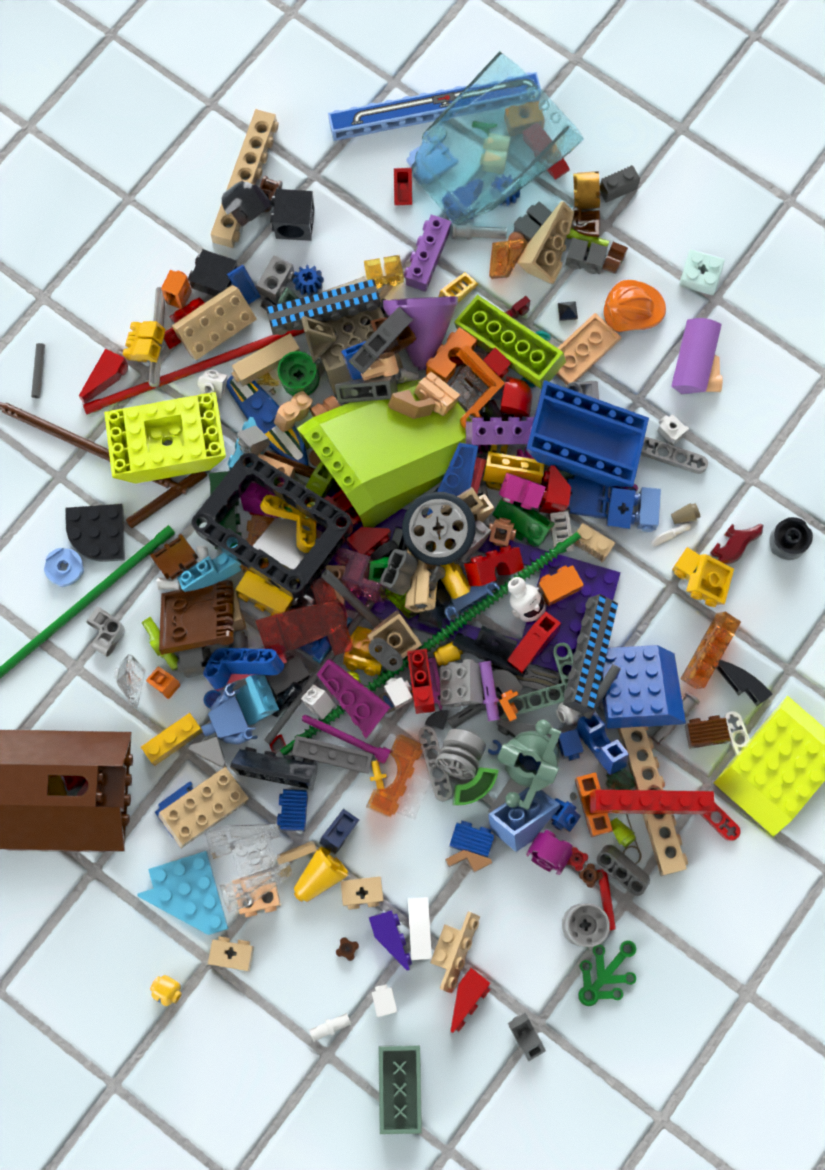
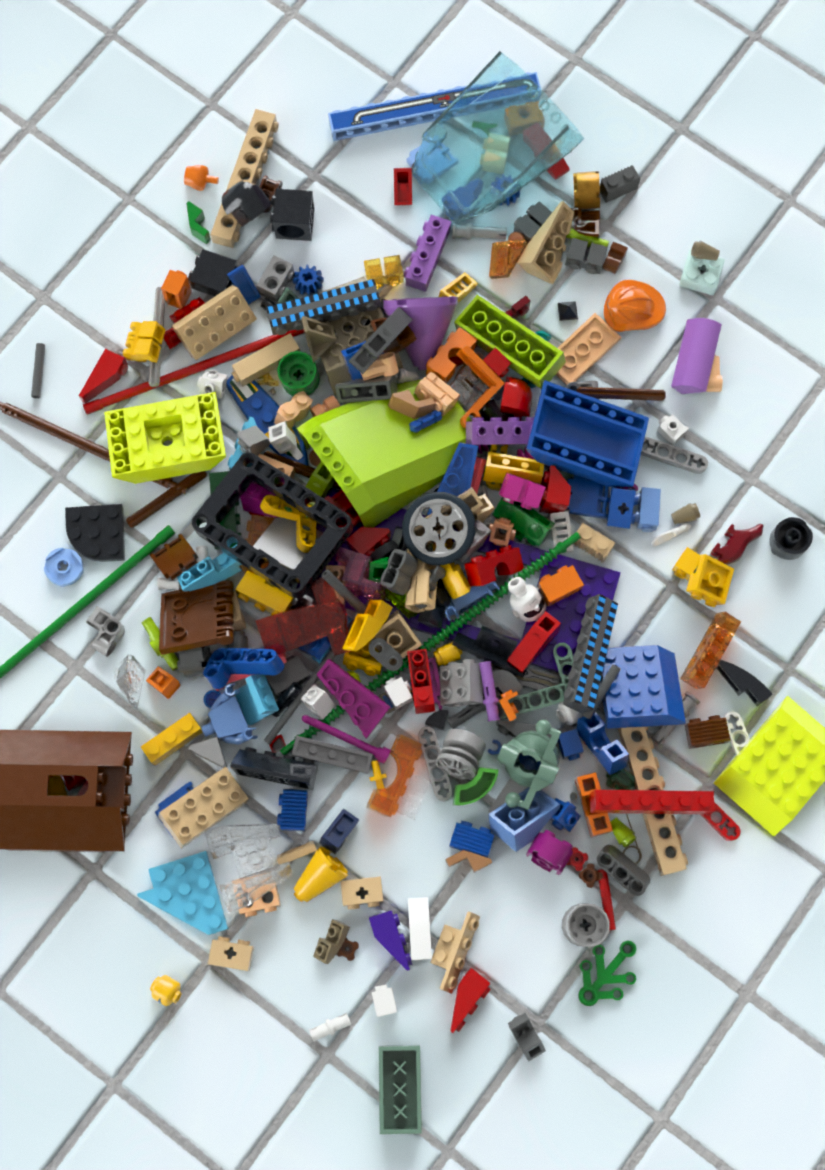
none -> orange piece [184,165,219,191]
none -> green slope [186,201,211,244]
none -> white brick [268,421,297,454]
none -> dark tan slope [313,919,350,964]
none -> yellow slope [342,600,393,651]
none -> blue axle [409,410,442,433]
none -> reddish brown axle [577,387,666,401]
none -> dark tan cone [691,240,720,261]

